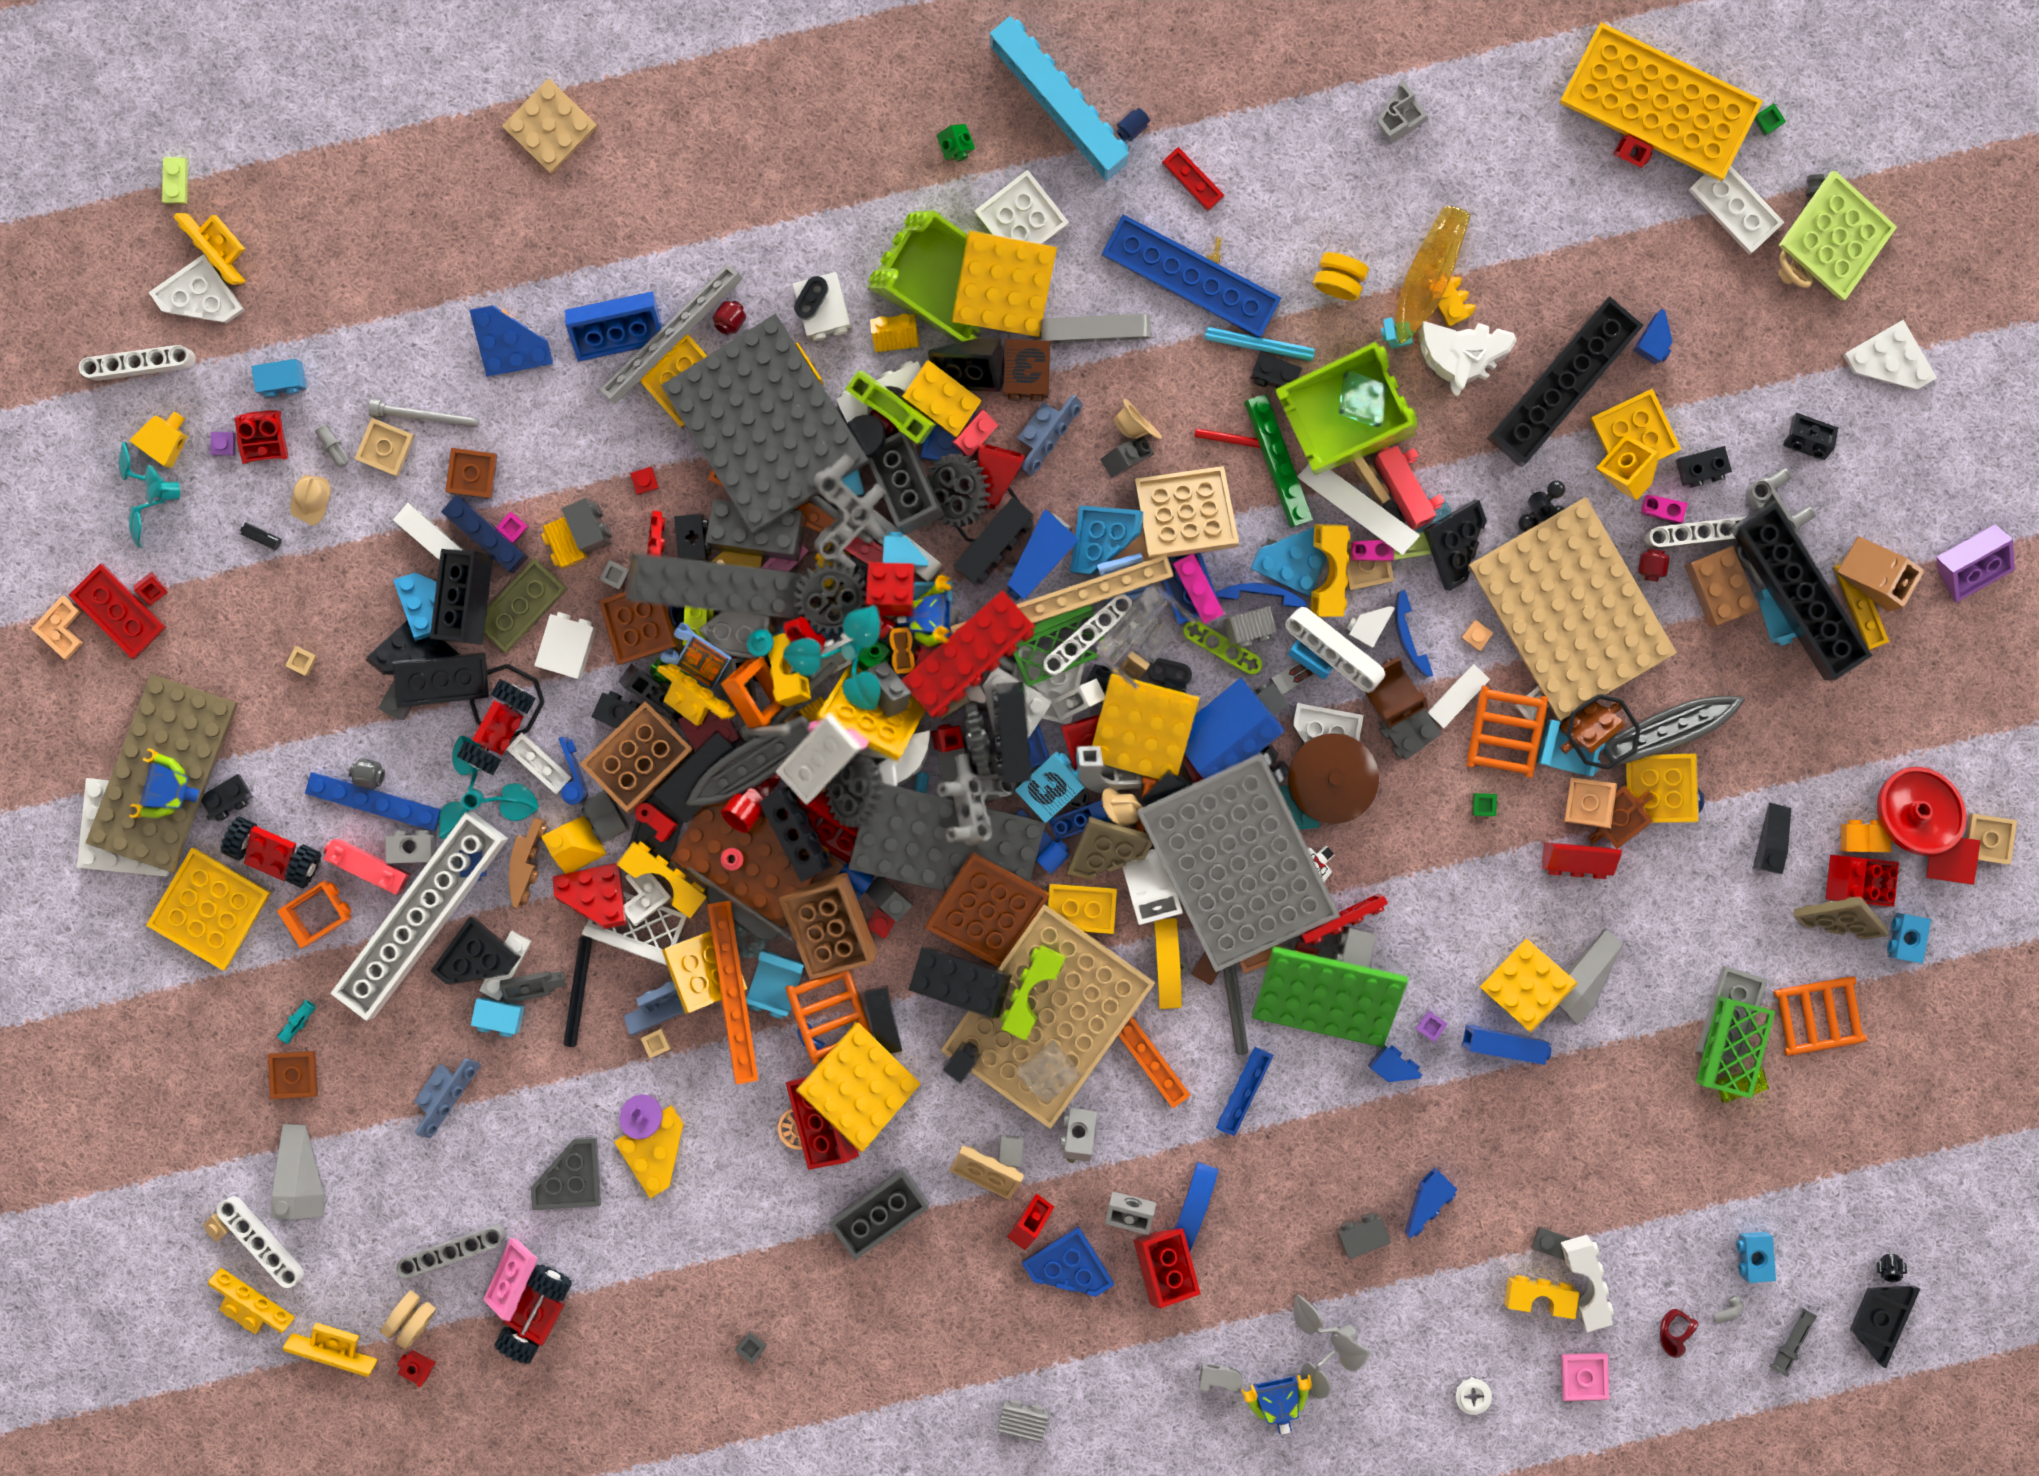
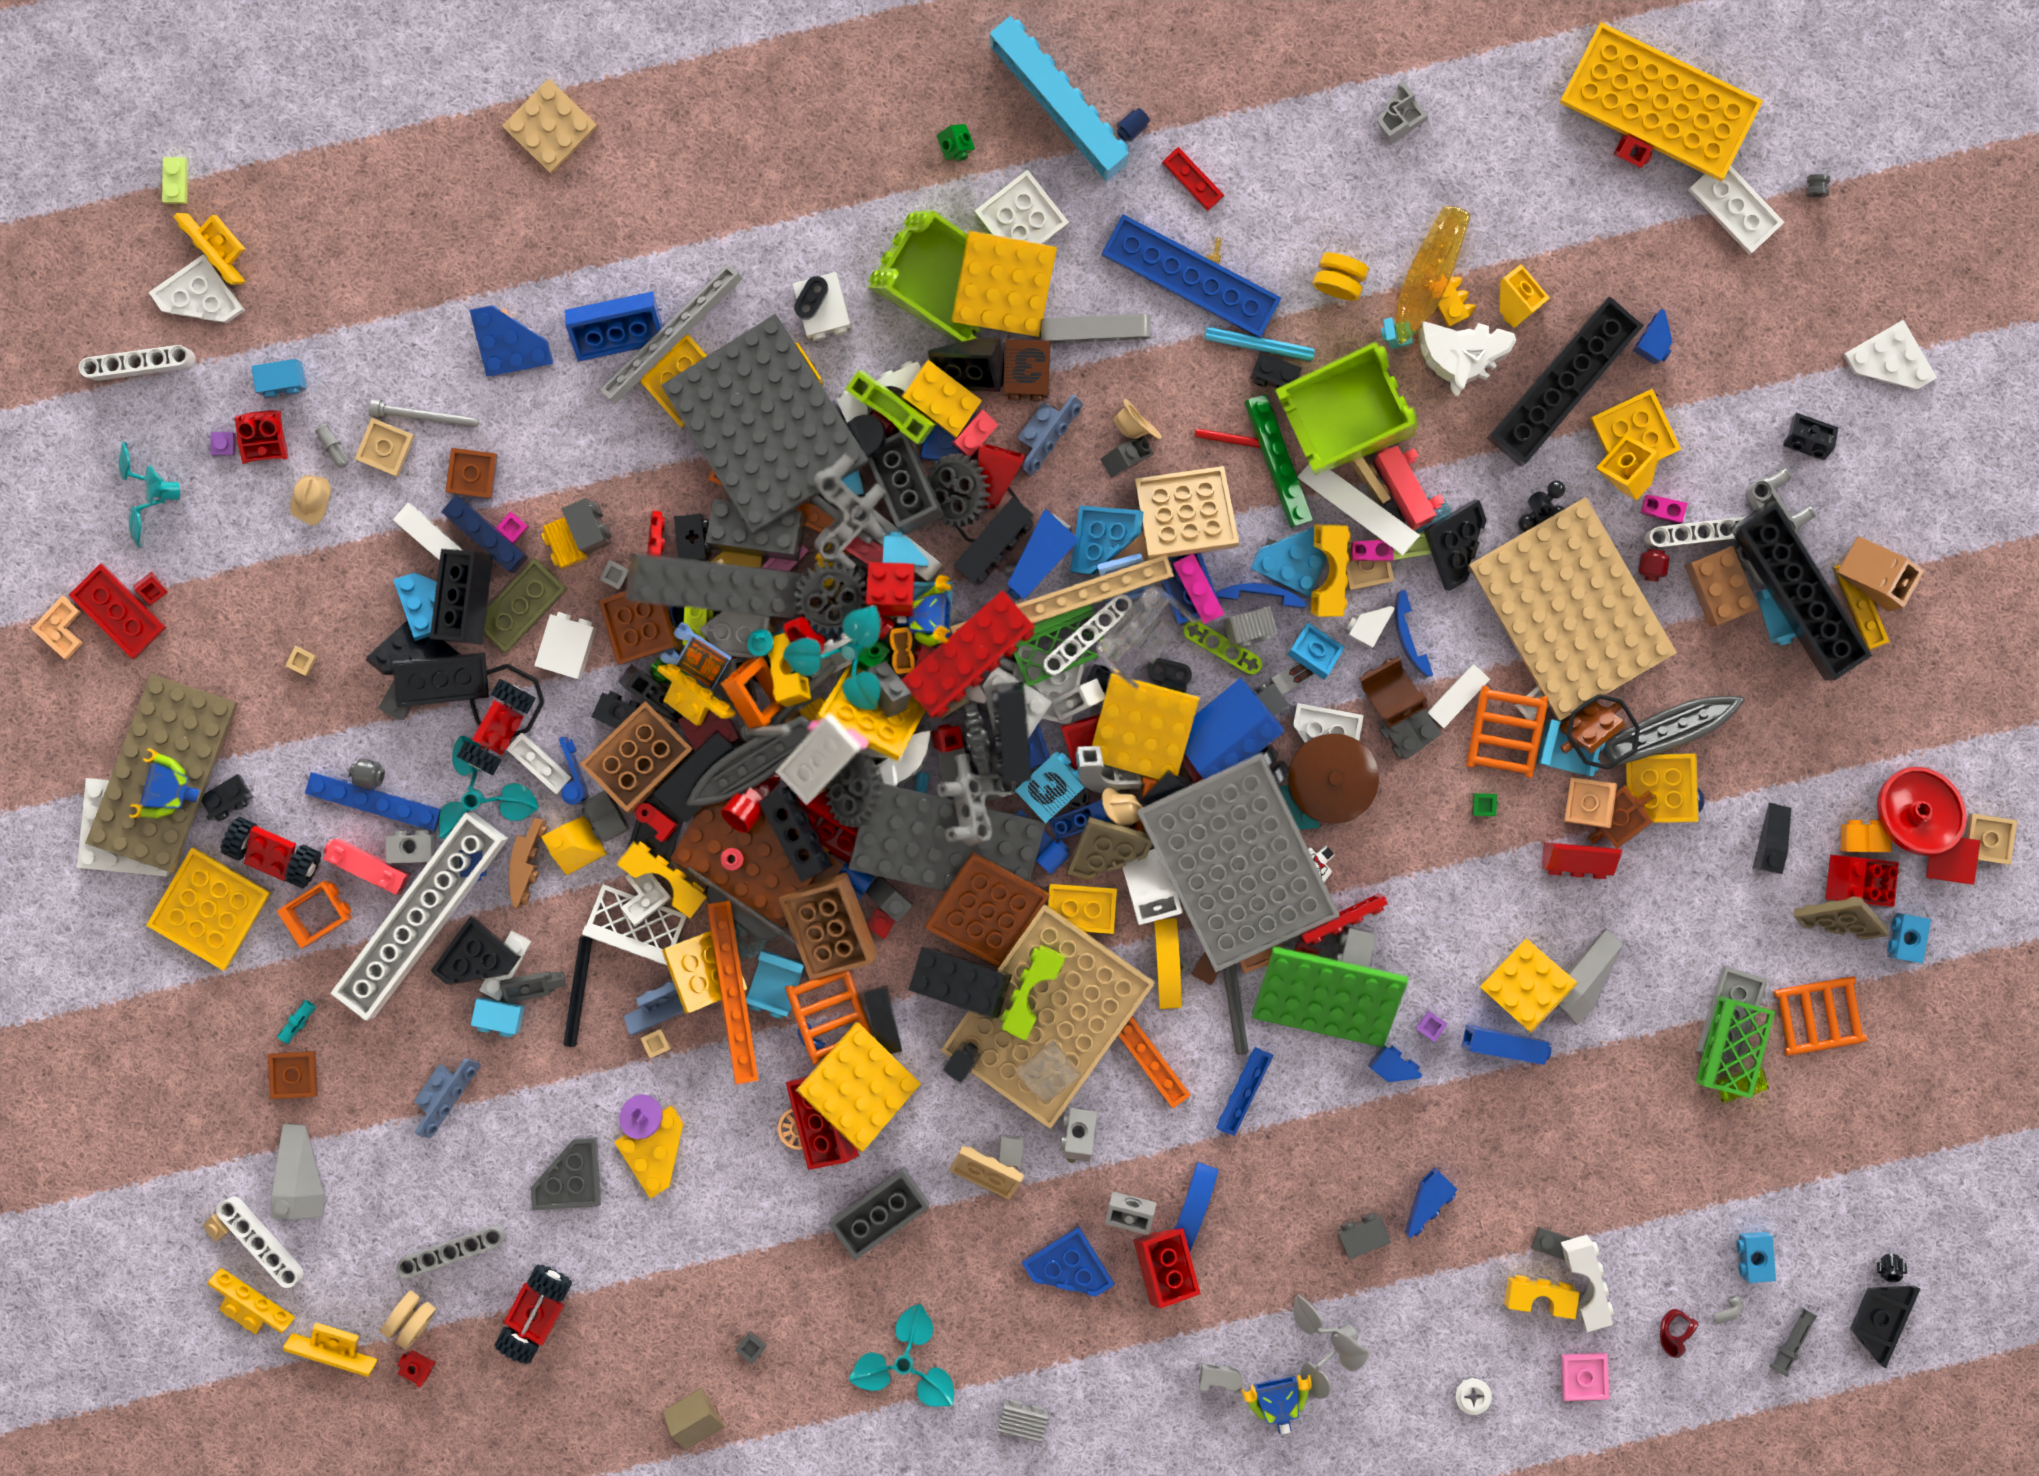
yellow torso [129,411,188,468] -> none
black piece [240,522,281,550] -> none
bright pink plate [483,1238,537,1321] -> none
red plate [552,863,626,929] -> none
red plate [630,466,659,495] -> none
dark red head [713,301,746,335] -> none
yellow brick [870,313,919,353] -> none
red slope [1007,1193,1055,1250] -> none
tan plate [1119,651,1150,680] -> none
white beam [1285,607,1385,692] -> none
clear light blue plate [1339,370,1387,427] -> none
light nougat plate [1461,620,1493,651] -> none
black brick [1676,446,1732,488] -> none
green plate [1754,103,1786,136] -> none
yellowish green plate [1779,171,1897,300] -> none
tan piece [1779,250,1813,288] -> none
medium lavender slope [1936,524,2015,602] -> none
none -> dark tan slope [663,1388,725,1450]
none -> teal plant [849,1304,955,1407]
none -> yellow slope [1500,264,1550,328]

